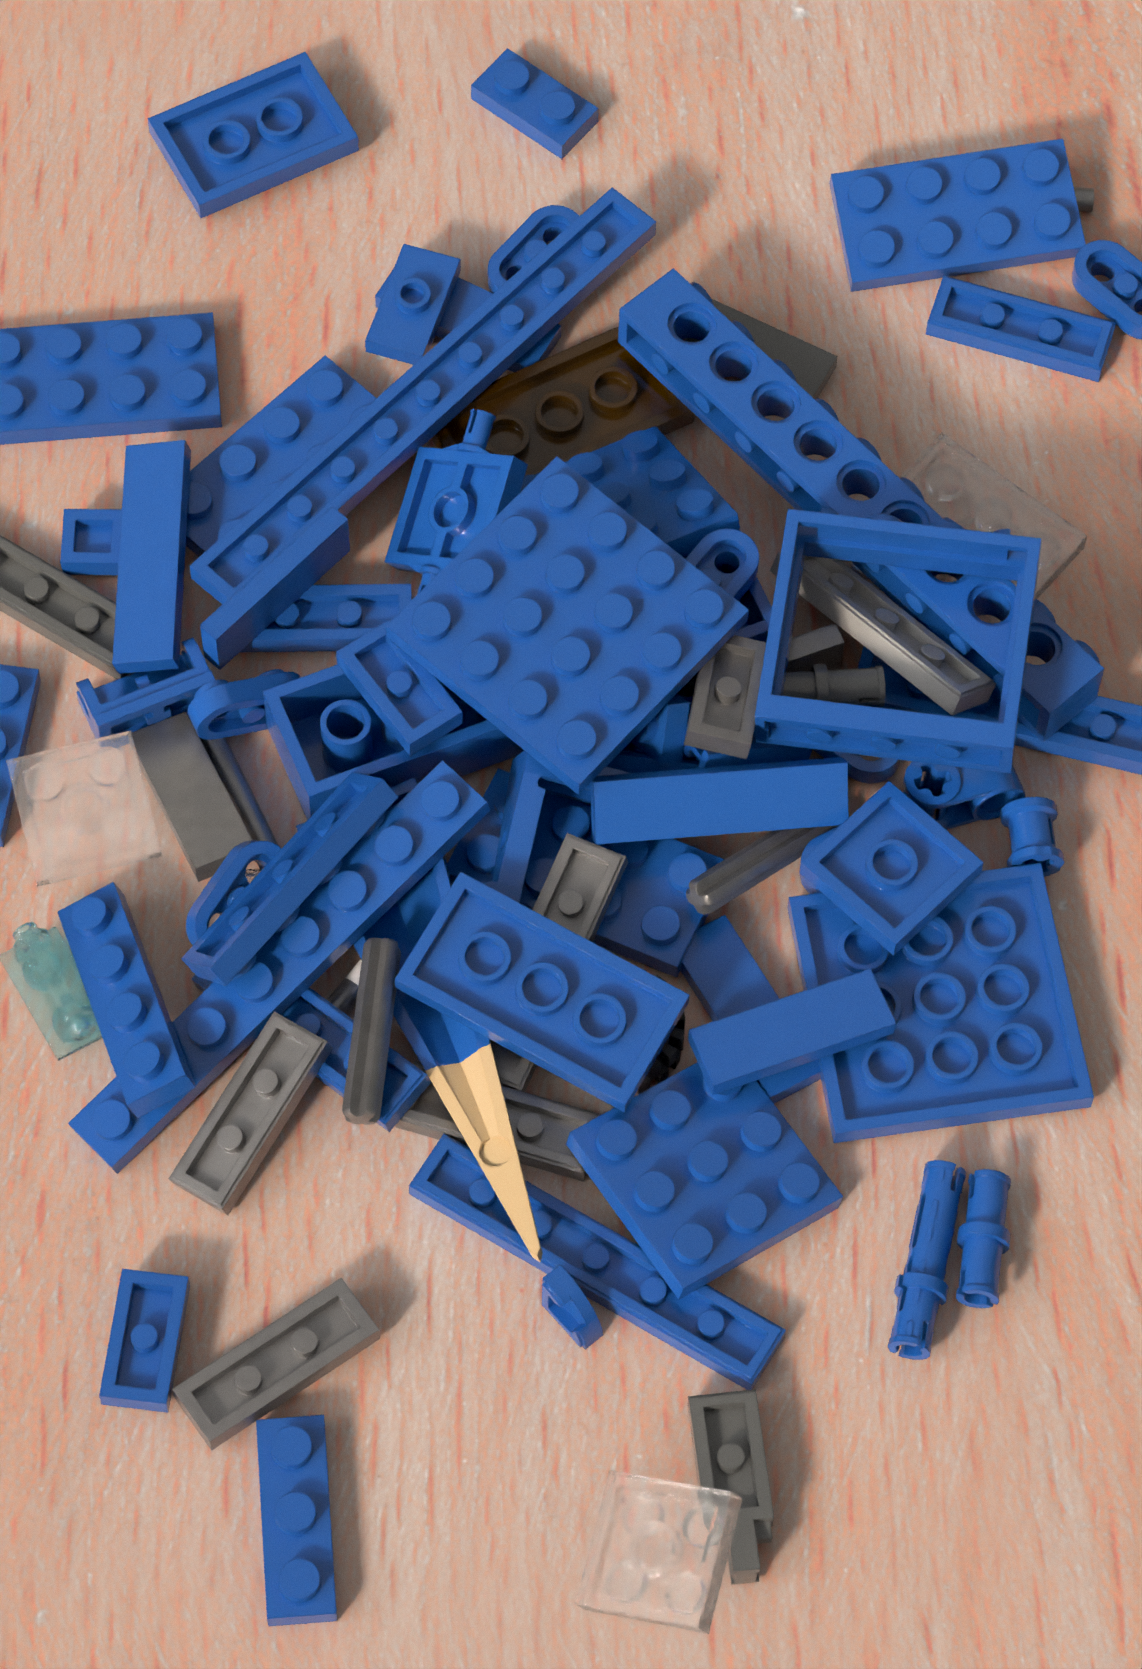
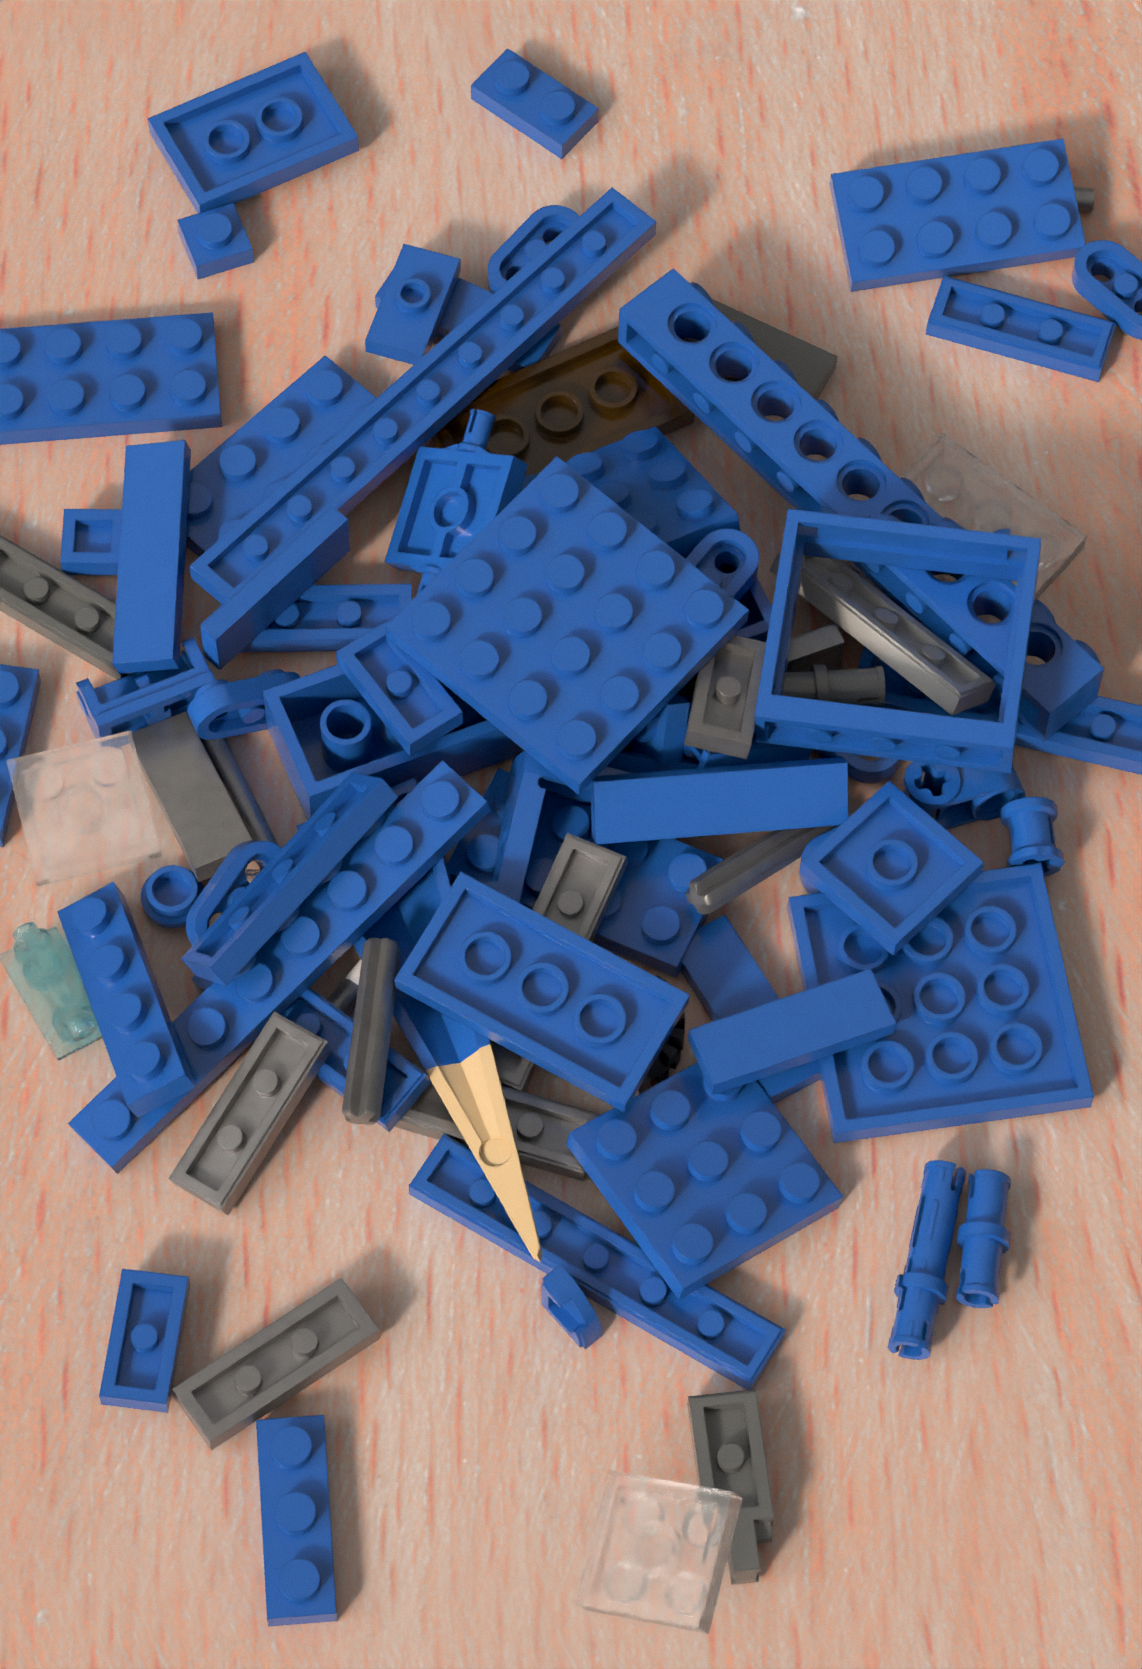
none -> blue plate [141,865,204,929]
none -> blue plate [177,203,254,279]

